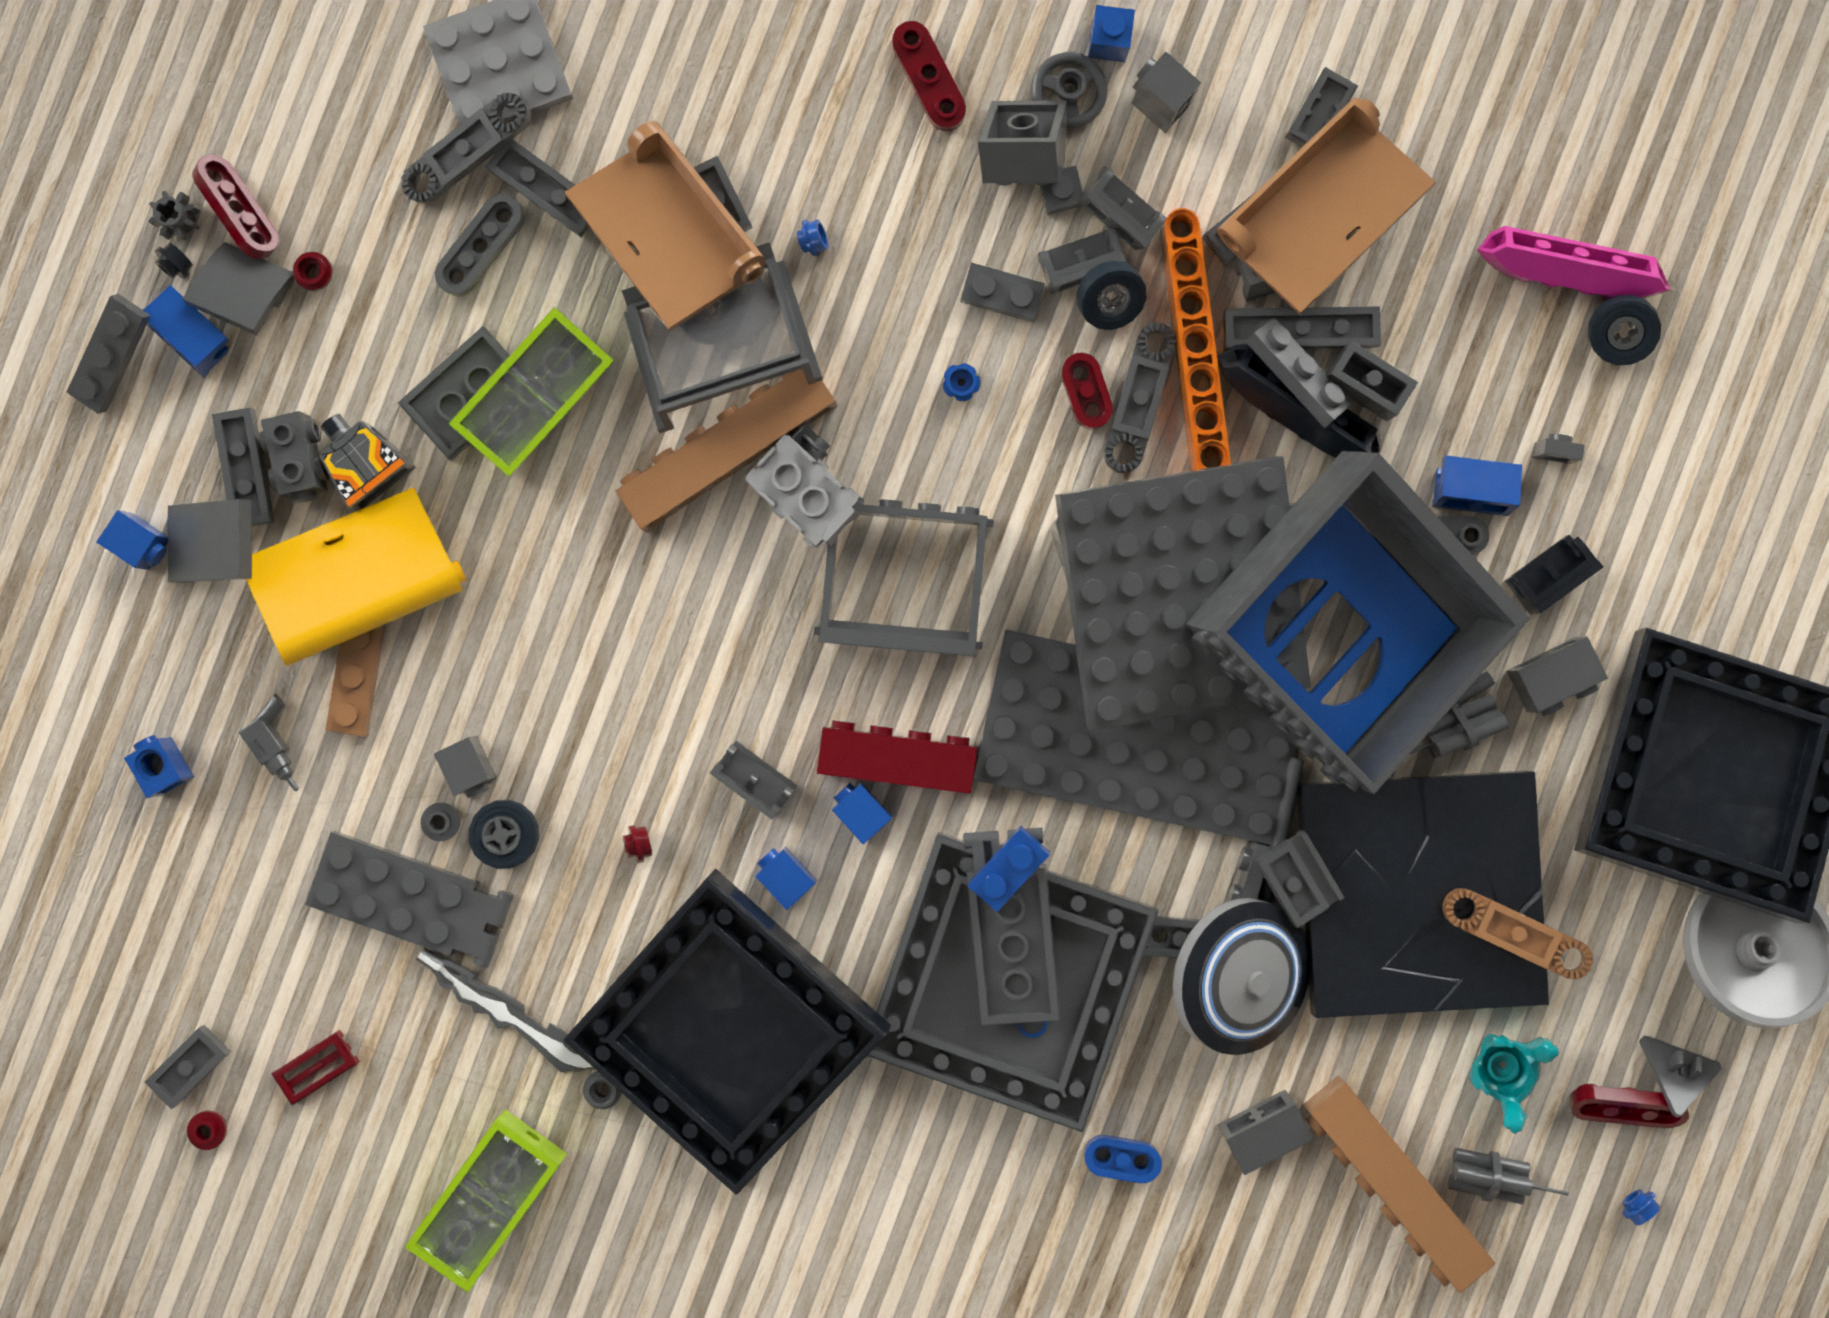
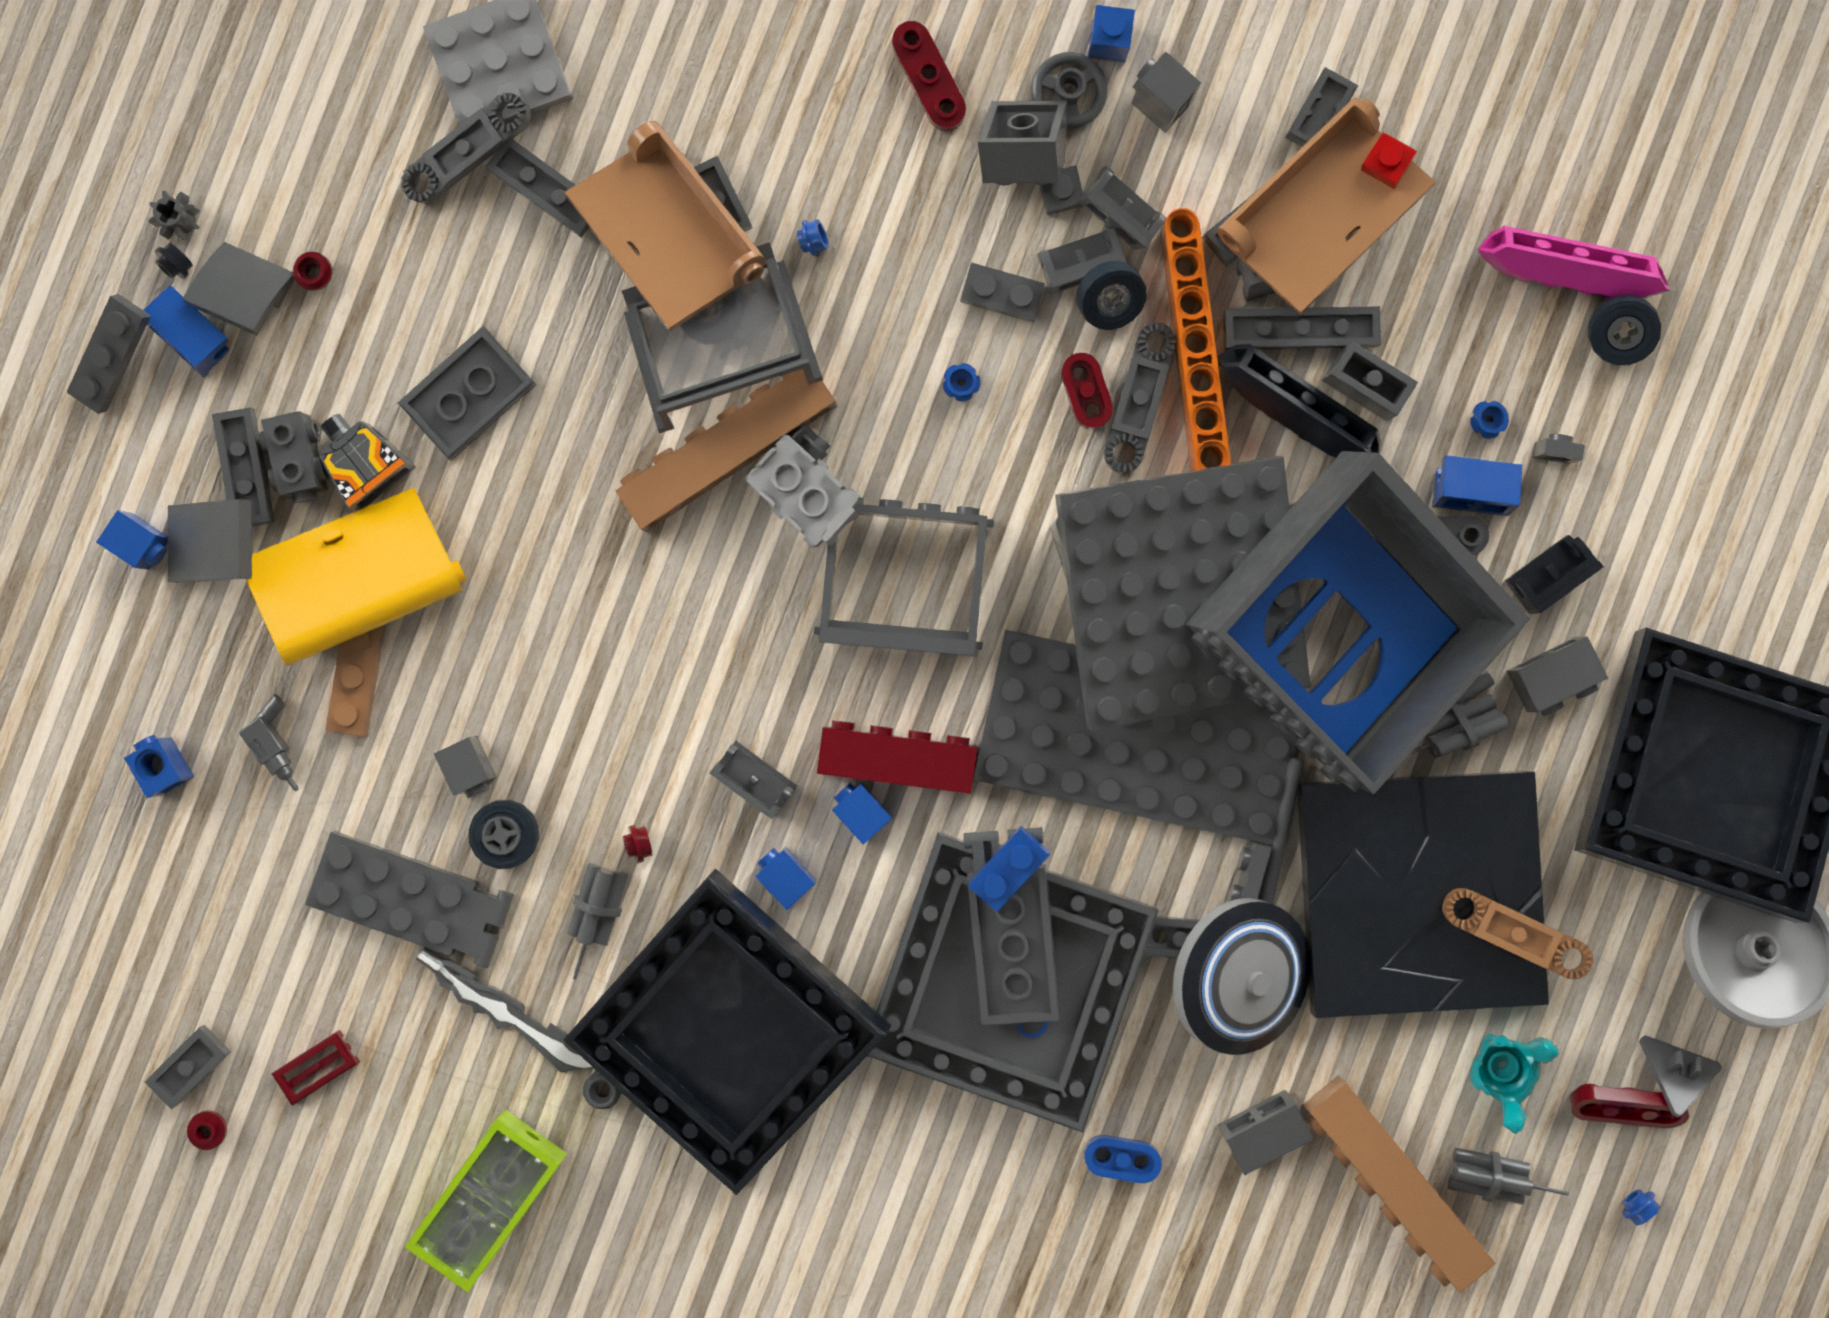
dark red plate [192,154,279,259] -> none
dark grey plate [421,803,460,841] -> none
dark grey plate [435,194,524,296] -> none
clear brick [449,307,614,477] -> none
dark grey plate [1246,318,1353,428] -> none
dark grey plate [1254,830,1345,928] -> none
none -> dark grey piece [567,863,628,980]
none -> red plate [1361,132,1417,189]
none -> blue plate [1470,401,1509,439]

